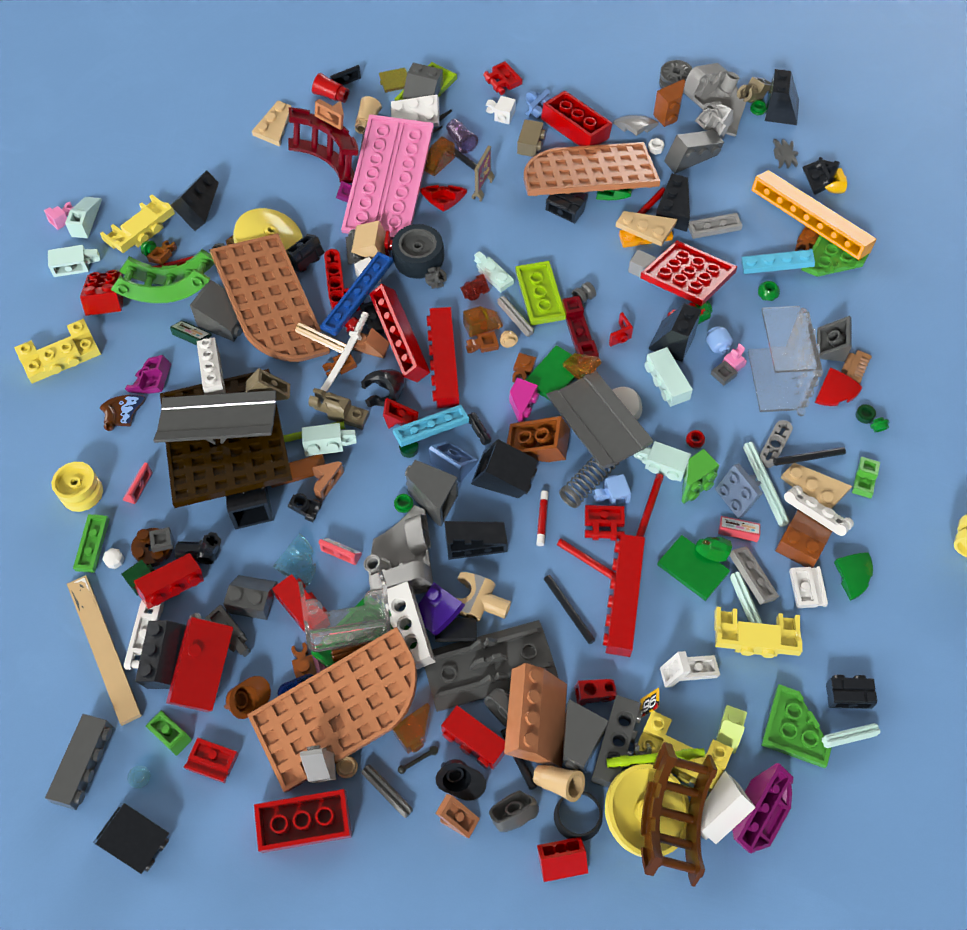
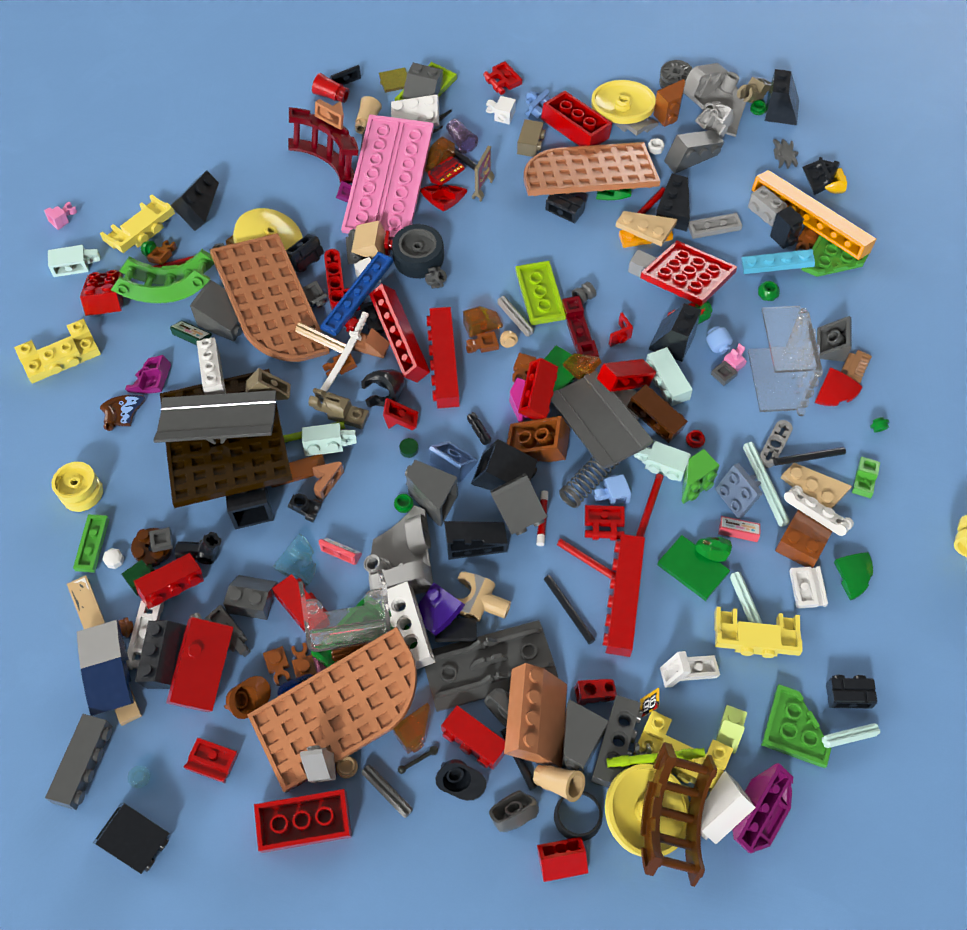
light aqua slope [65,197,102,238] -> none
coral slope [123,462,152,504] -> none
bright green slope [146,710,192,755] -> none
tan wing [252,101,291,146] -> none
medium azure plate [393,405,469,447] -> none
nougat slope [435,794,480,838] -> none
clear red plate [460,273,490,301] -> none
light aqua hinge [474,251,514,293] -> none
light grey plate [729,546,779,605] -> none
dark green tile [855,404,876,424] -> none
none -> dark blue slope [77,620,134,716]
none -> dark orange plate [119,617,133,638]
none -> dark orange plate [263,646,291,686]
none -> dark grey bracket [302,281,328,308]
none -> slope [428,156,465,186]
none -> dark grey slope [490,473,547,535]
none -> red brick [518,358,558,420]
none -> light yellow dish [591,80,656,124]
none -> red brick [597,359,656,392]
none -> reddish brown brick [627,385,688,443]
none -> light grey bracket [748,186,787,227]
none -> black brick [770,206,804,249]

